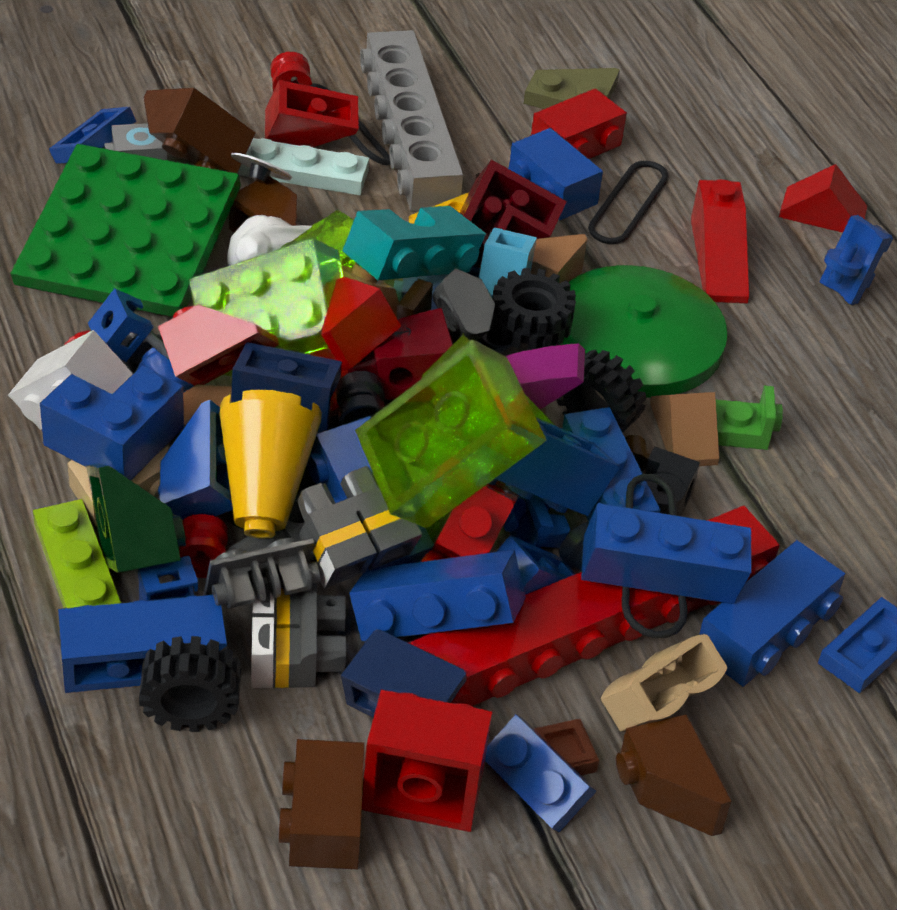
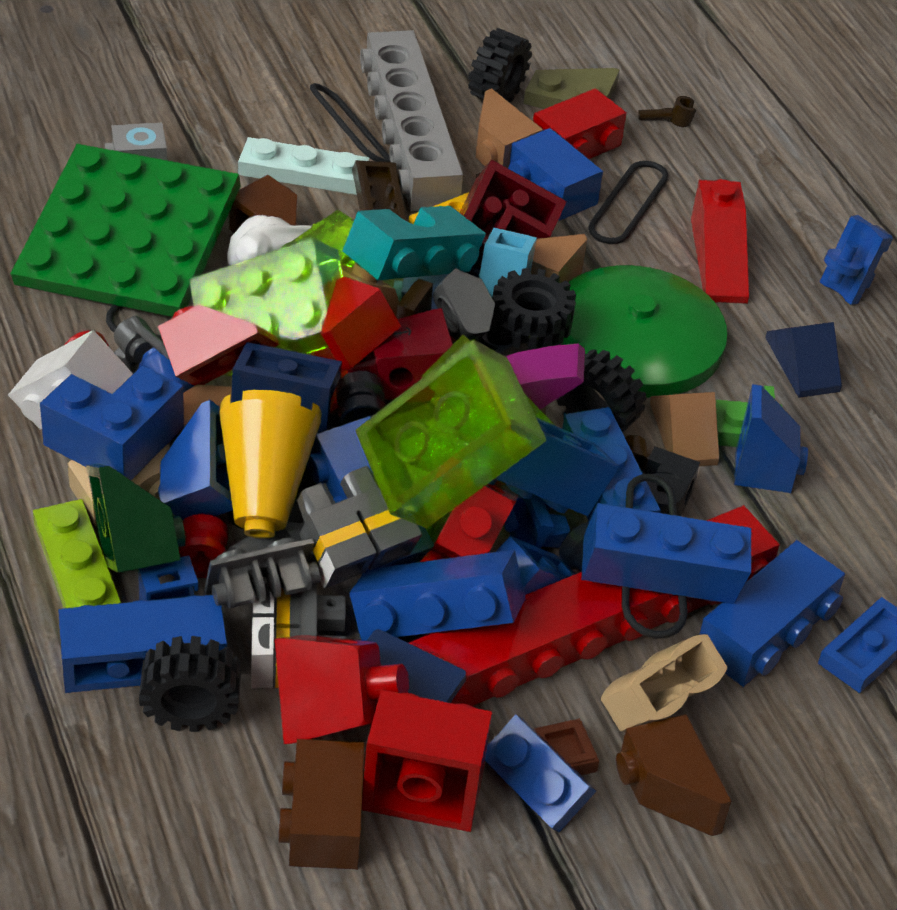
blue plate [49,107,137,164] -> none
blue piece [88,288,154,362] -> none
reddish brown slope [144,88,256,173] -> none
piece [231,153,292,183] -> none
red slope [265,80,359,147] -> none
red wheel [270,52,312,92] -> none
red slope [779,164,867,233] -> none
none -> red torso [275,635,409,744]
none -> dark brown plate [352,160,408,222]
none -> black tyre [468,28,532,103]
none -> medium nougat slope [475,88,543,168]
none -> dark brown hand [638,96,696,127]
none -> blue slope [734,384,808,493]
none -> dark blue slope [765,322,842,398]

